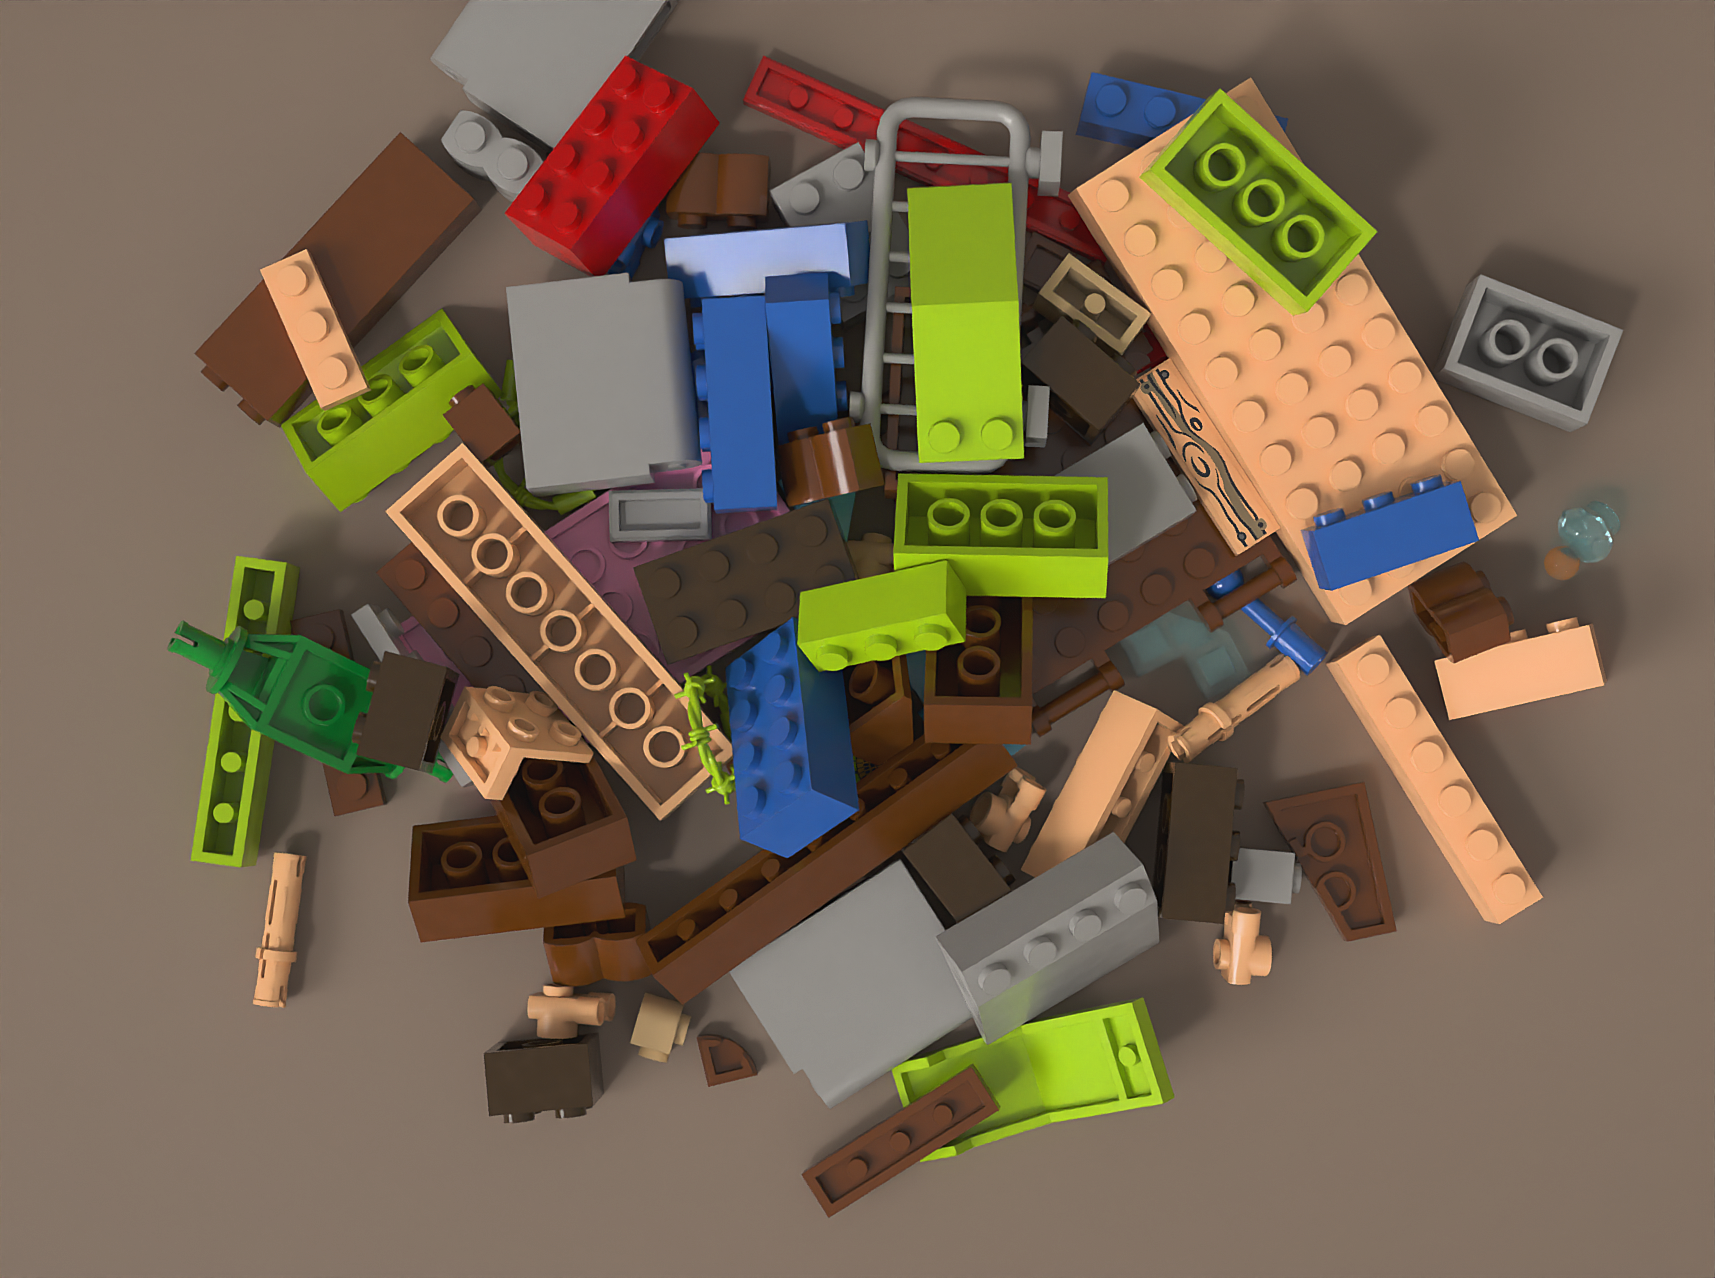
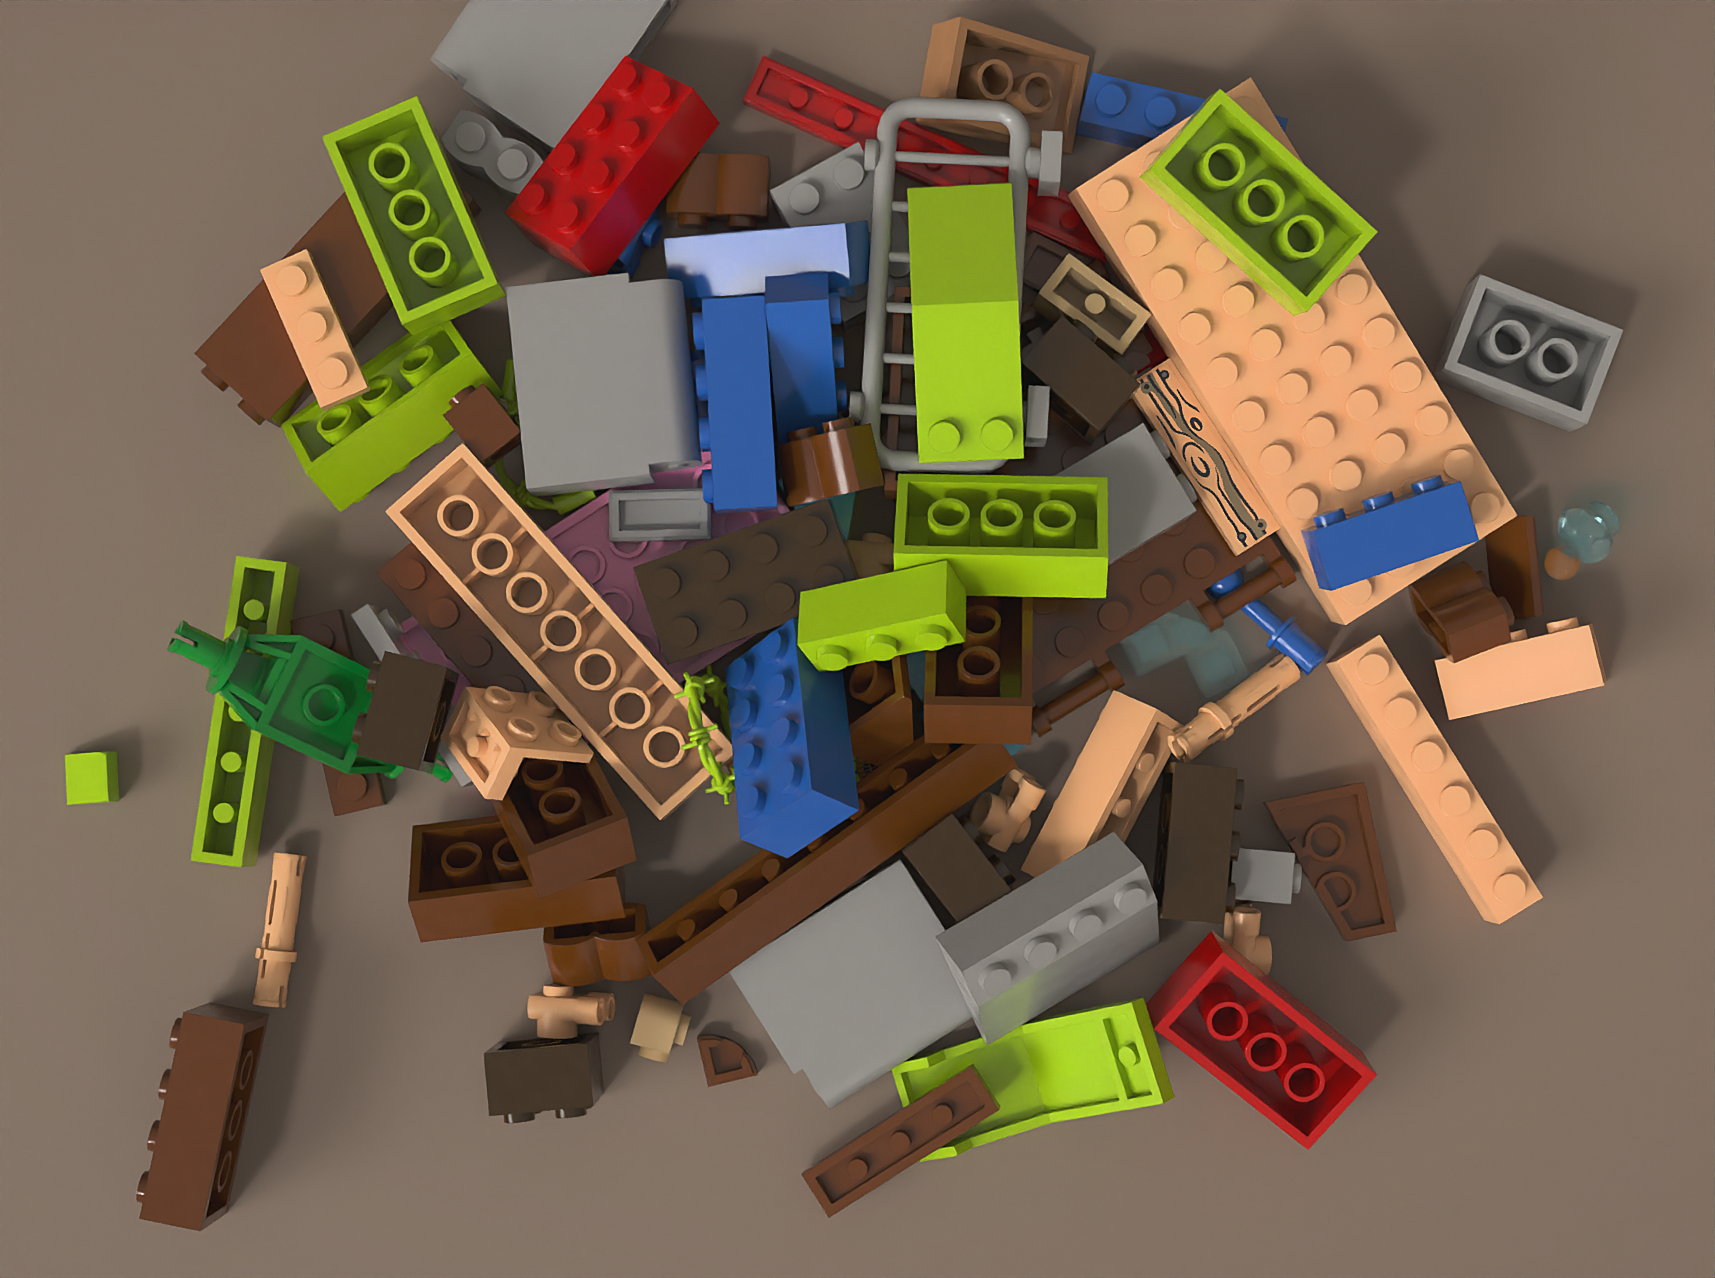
none -> lime slope [65,751,119,805]
none -> reddish brown brick [136,1002,269,1232]
none -> lime brick [322,96,507,336]
none -> medium nougat slope [915,16,1089,154]
none -> red brick [1146,930,1377,1150]
none -> reddish brown slope [1485,515,1544,620]

